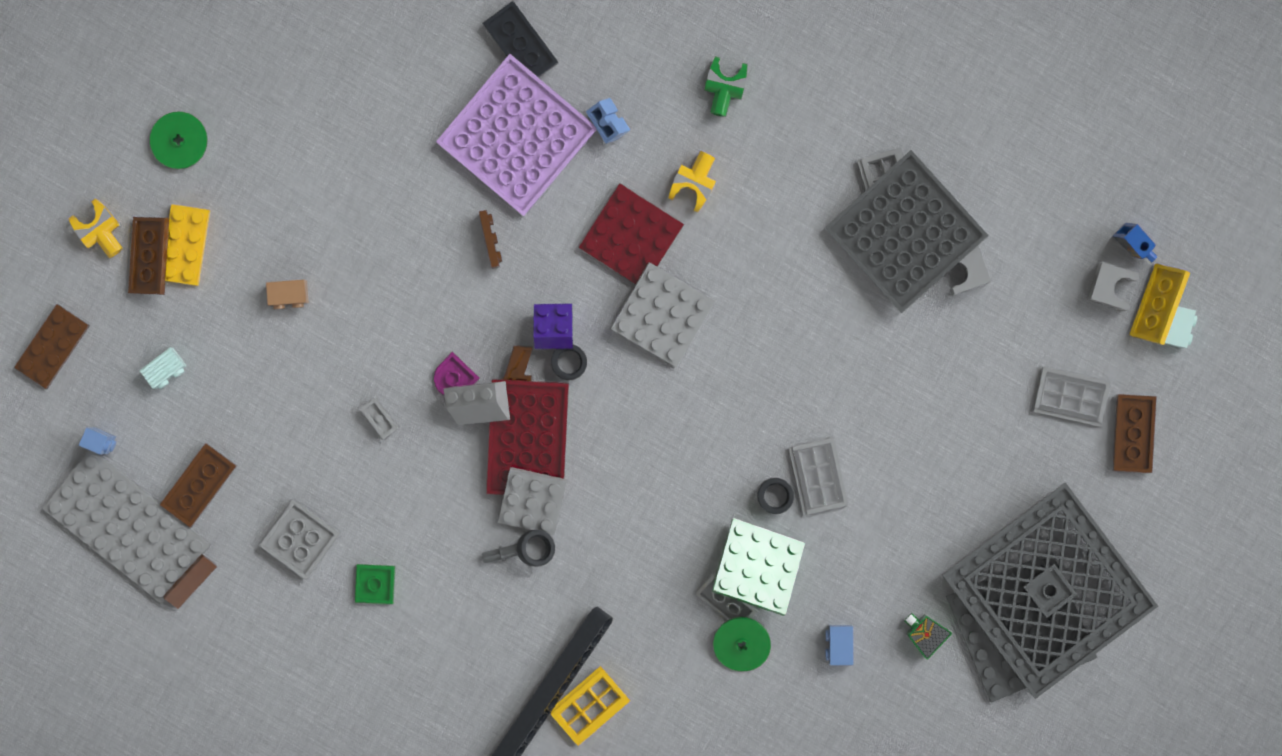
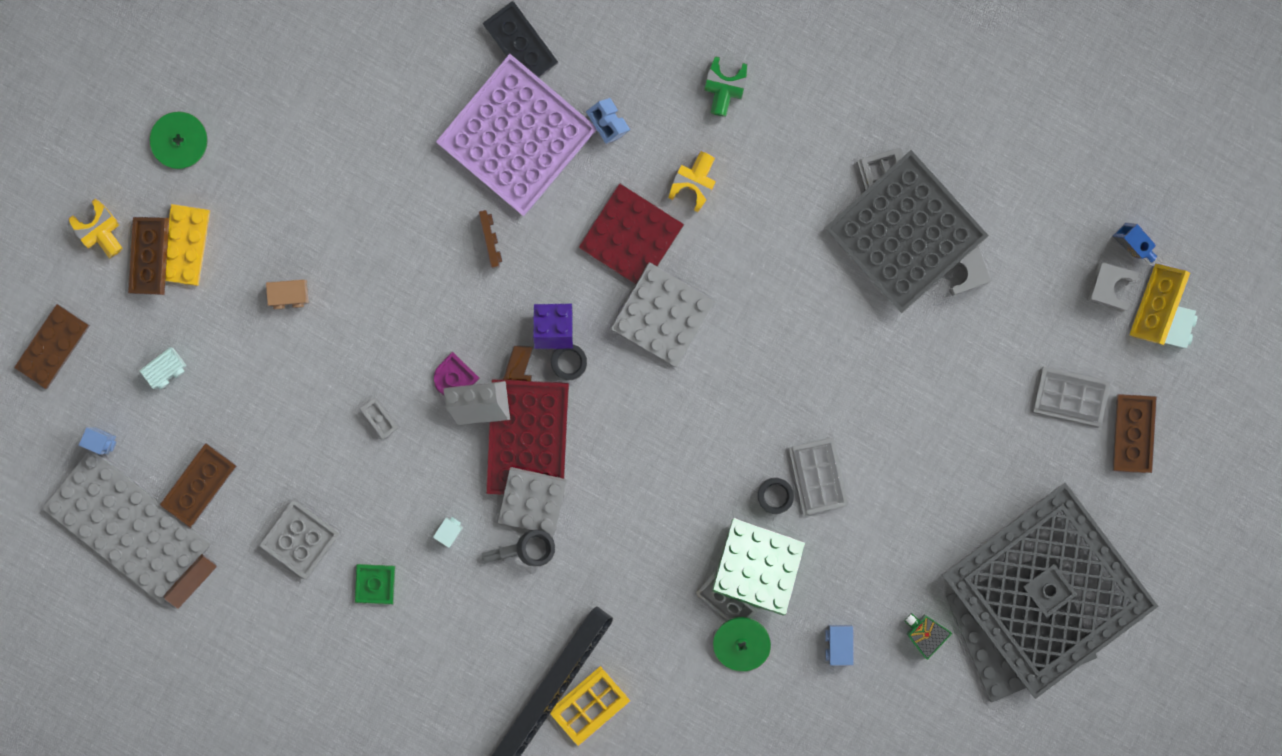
none -> light aqua brick [433,517,463,548]

